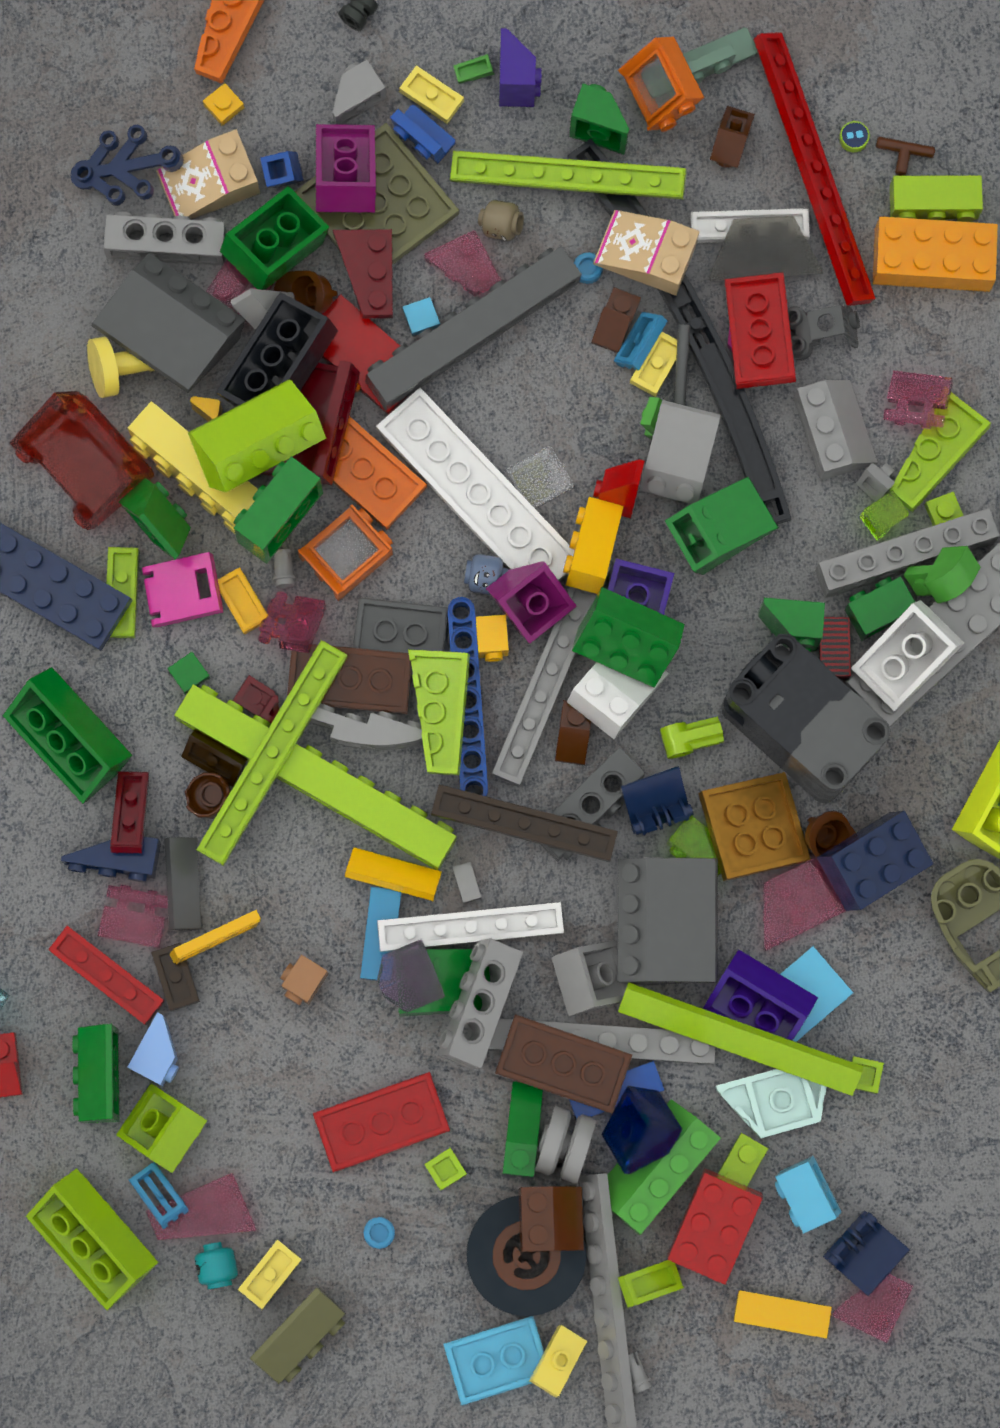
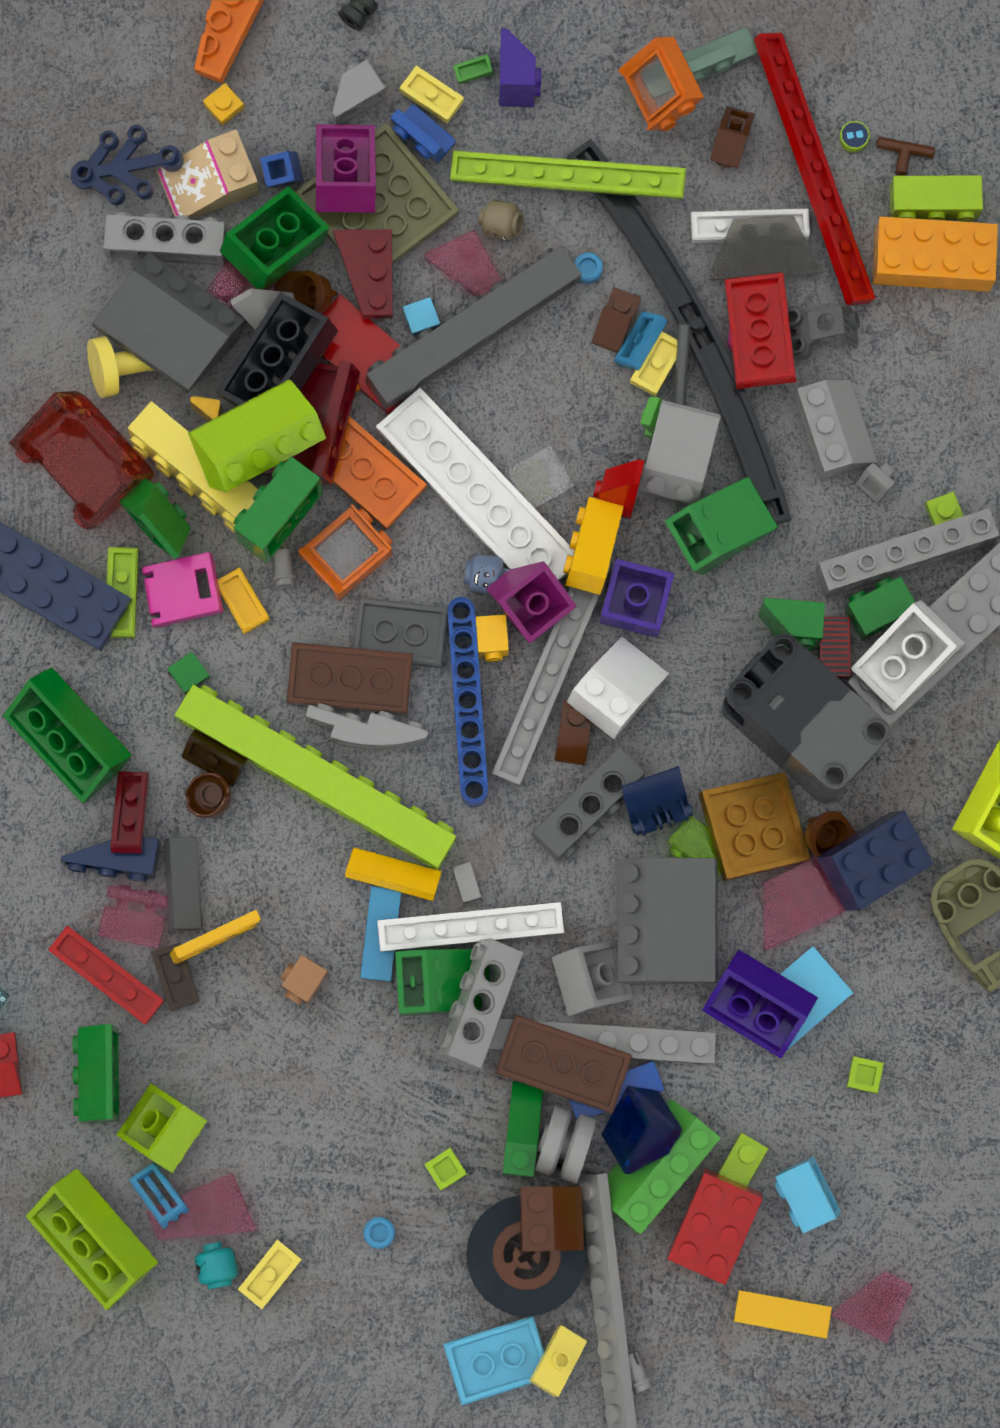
light blue slope [127,1012,179,1087] -> none
lime tile [196,640,348,866] -> none
dark red slope [232,675,280,725] -> none
olive slope [250,1287,346,1384] -> none
clear pink plate [258,591,326,653] -> none
red tile [313,1072,450,1173] -> none
clear purple slope [377,939,445,1013] -> none
lime wing [408,650,470,776] -> none
dark brown plate [431,784,618,862] -> none
green slope [569,84,629,155] -> none
green brick [572,587,685,688] -> none
tan slope [593,210,700,296] -> none
lime tile [618,982,864,1096] -> none
lime tile [618,1260,683,1308] -> none
lime piece [660,716,724,759] -> none
light aqua wing [715,1054,831,1139] -> none
dark blue hinge [823,1210,910,1297] -> none
clear neon green panel [860,490,909,541] -> none
clear pink plate [884,370,953,429] -> none
lime wing [890,388,991,512] -> none
bright green brick [904,546,981,603] -> none

